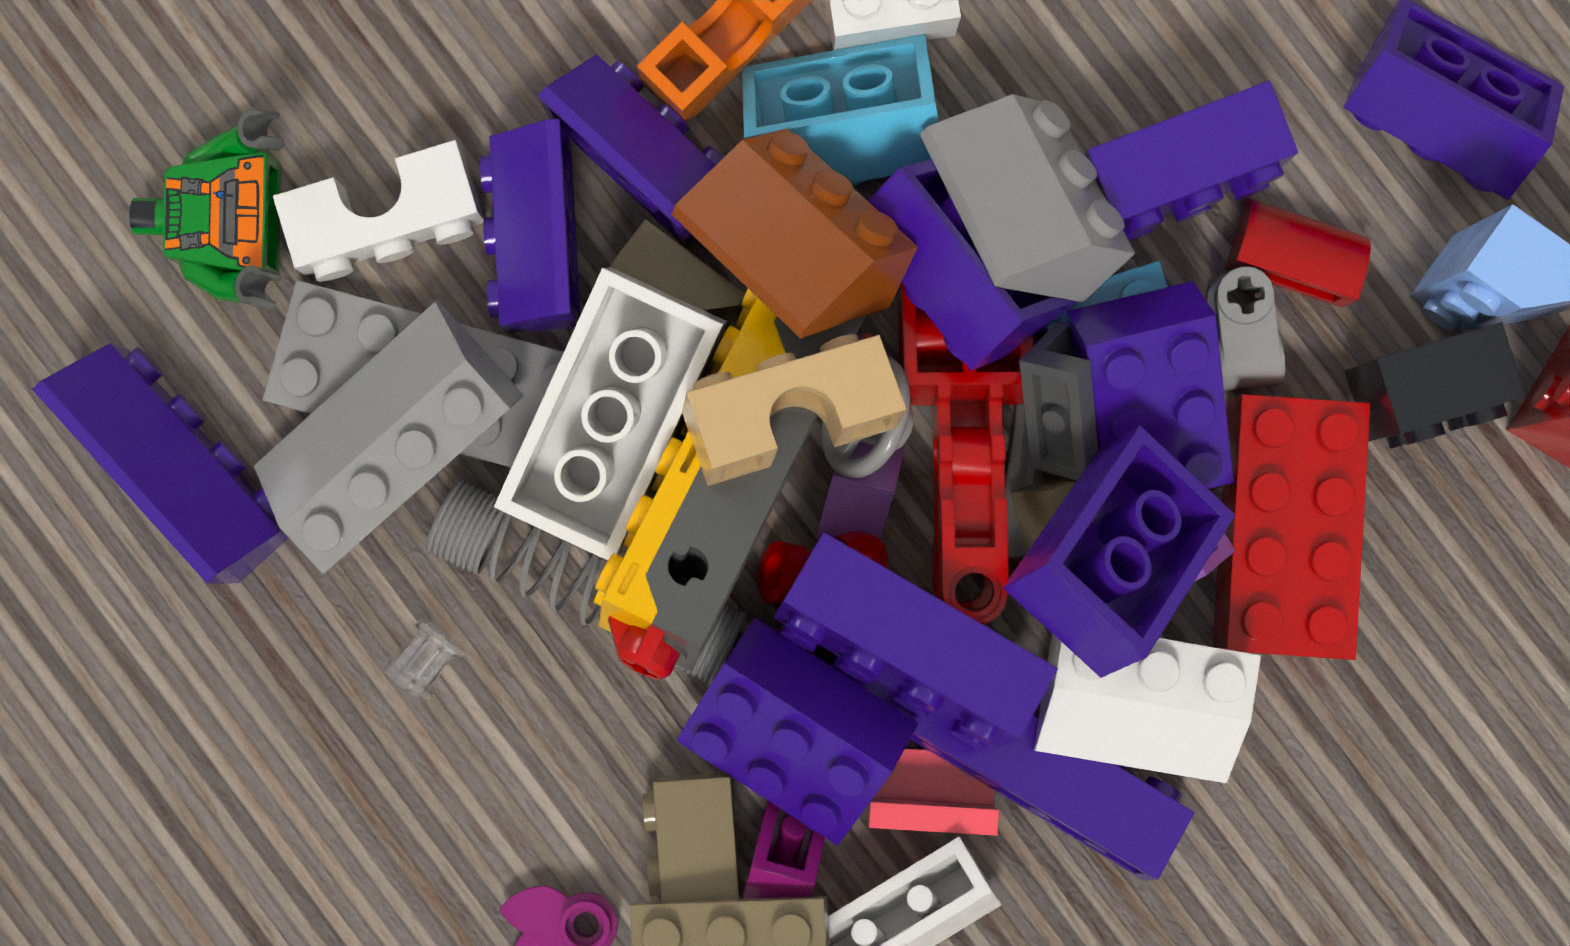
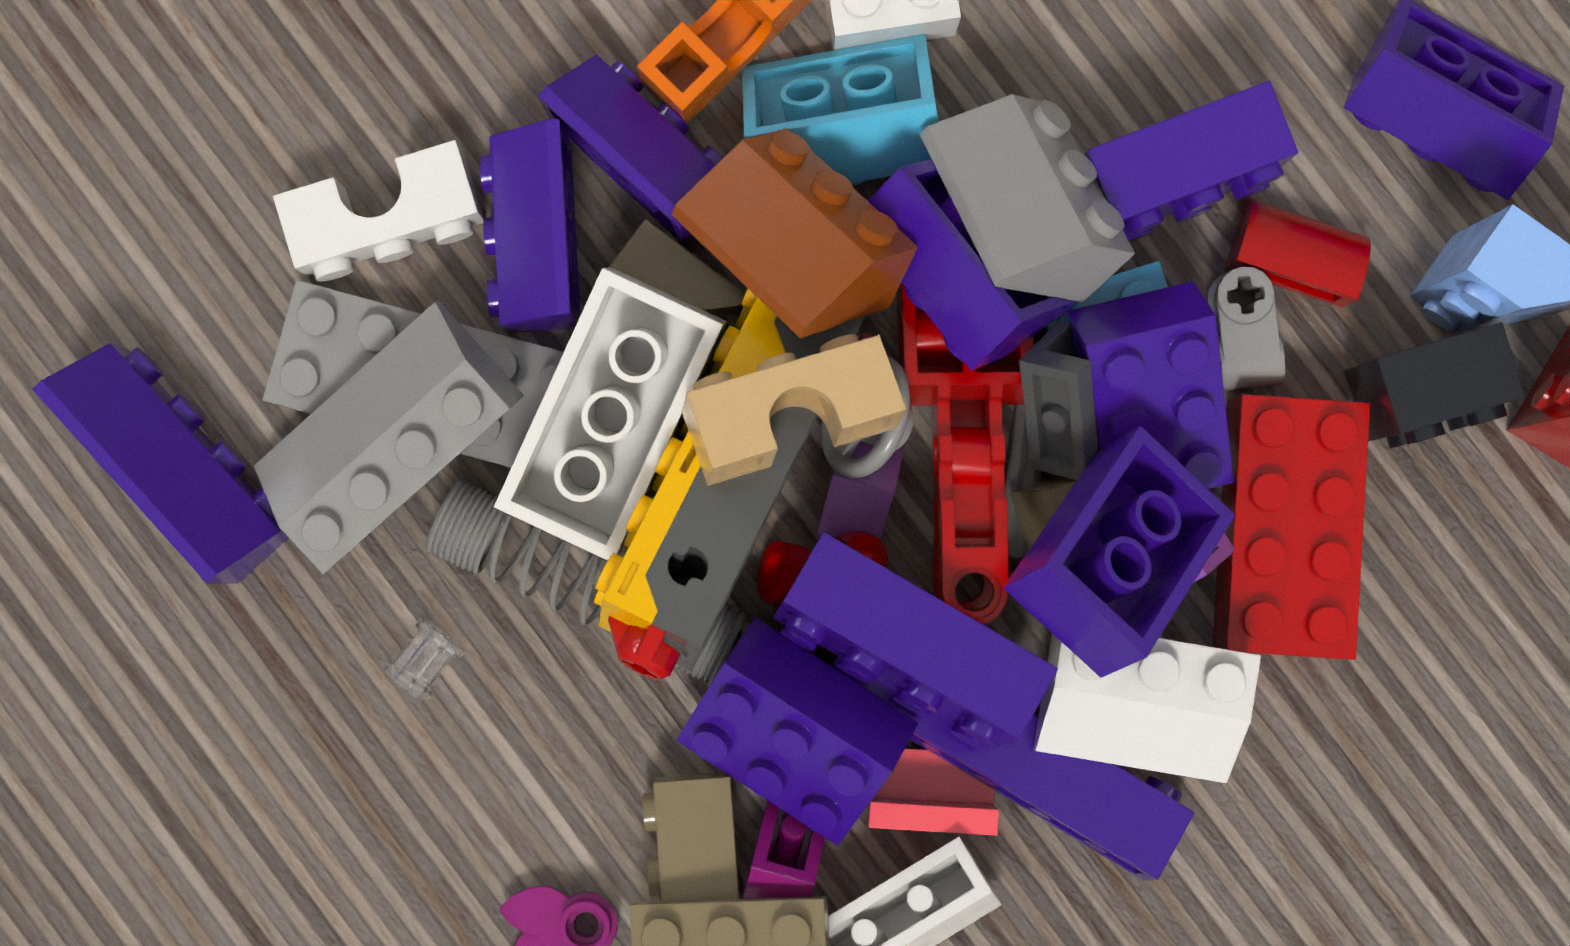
torso [129,109,284,310] -> none

